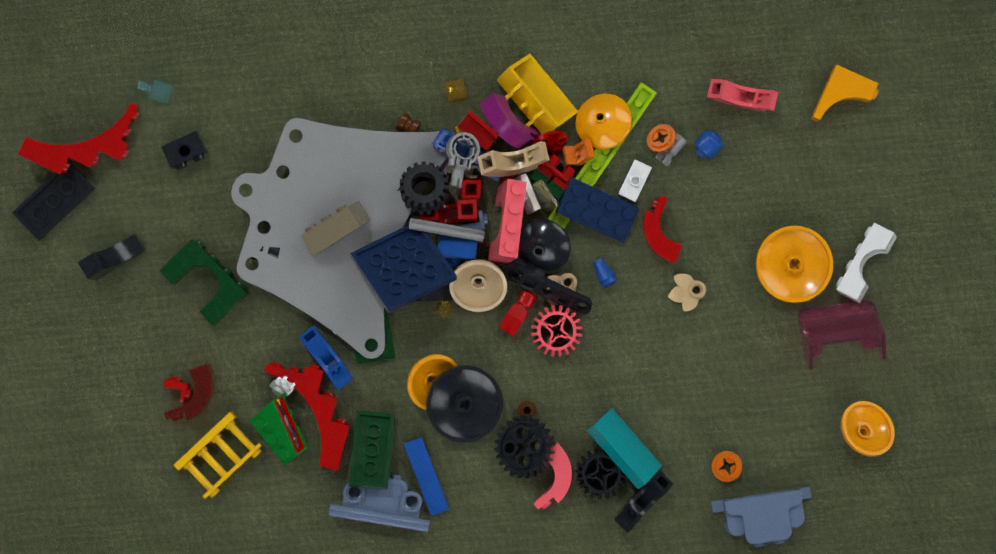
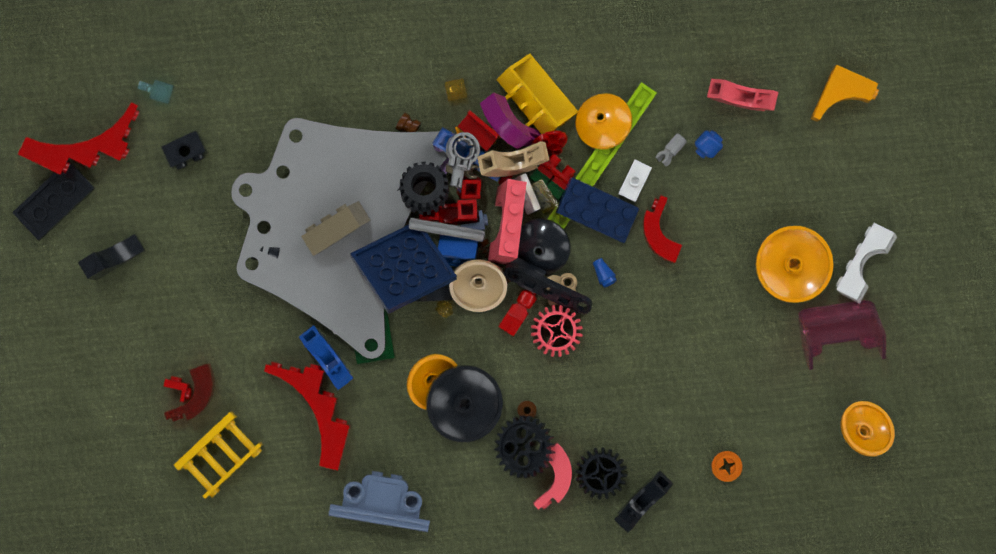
dark green arch [159,239,248,326] -> none
green wedge [249,393,308,465] -> none
white plate [269,376,296,396] -> none
dark green plate [349,410,395,490] -> none
blue tile [404,437,449,516] -> none
orange bracket [563,139,595,166] -> none
teal slope [587,408,662,489] -> none
orange gear [647,124,677,153] -> none
tan plate [668,274,706,311] -> none
sand blue brick [711,487,811,547] -> none

